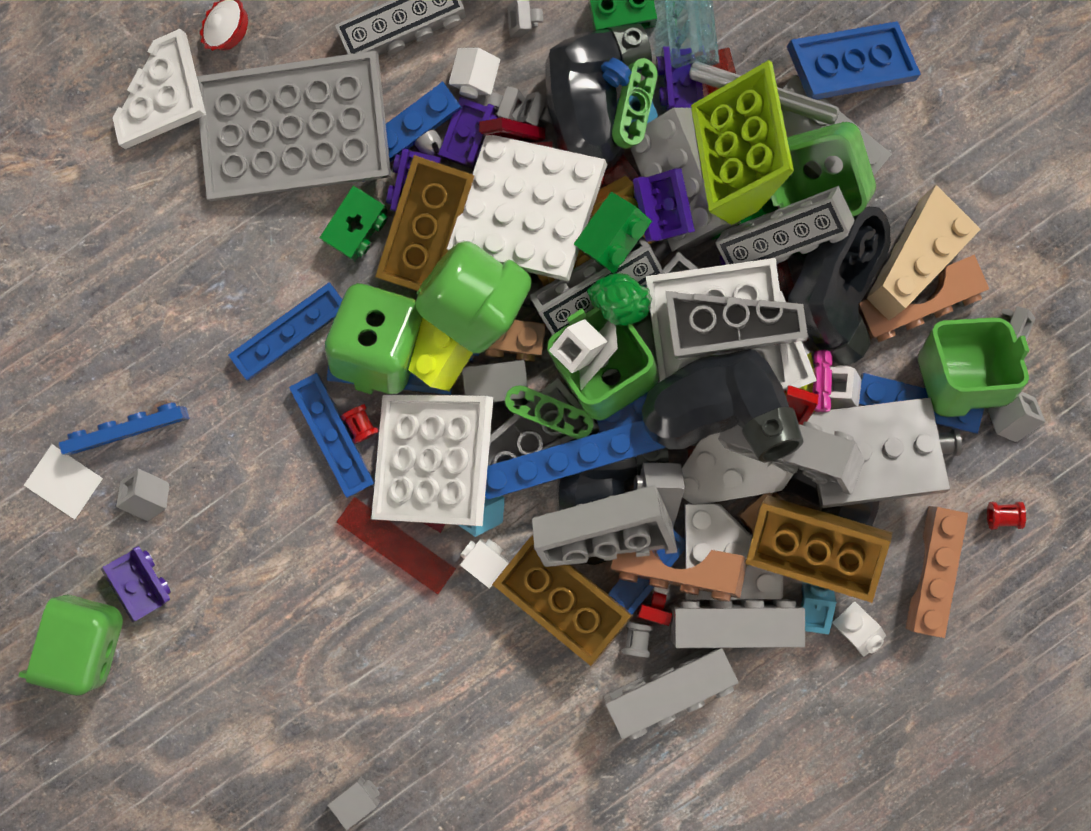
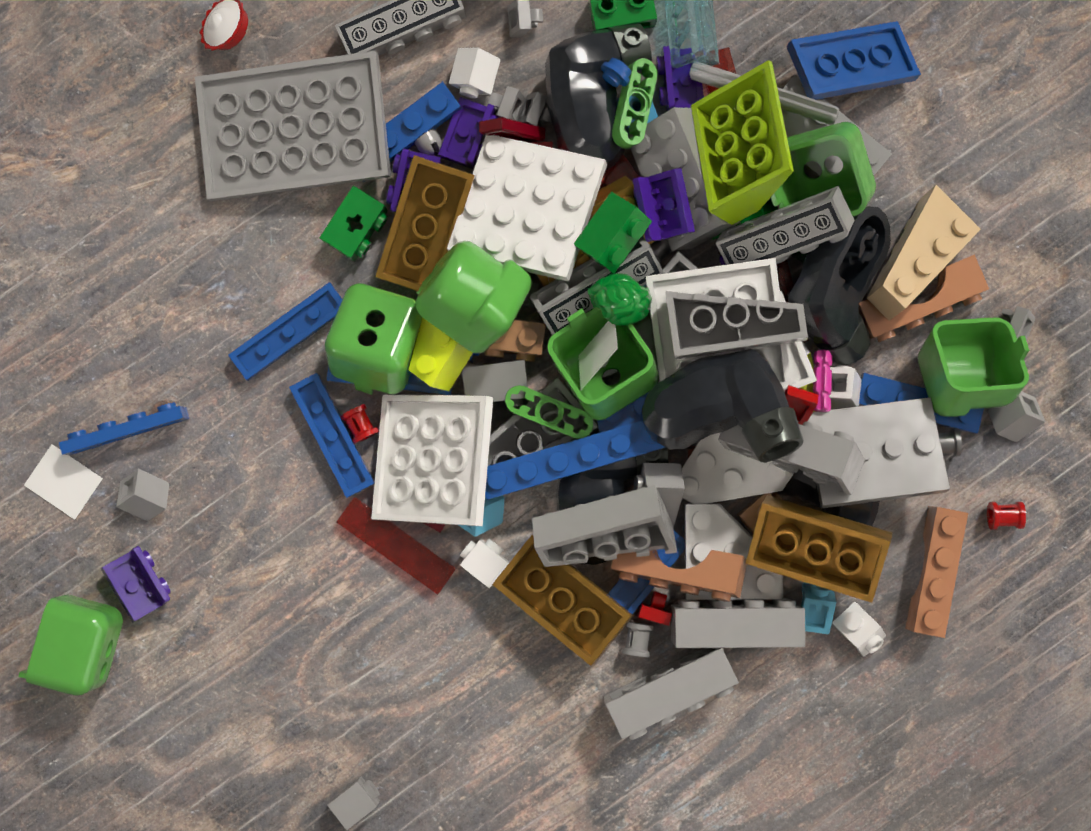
white plate [113,29,206,149] -> none
white brick [549,319,608,373] -> none

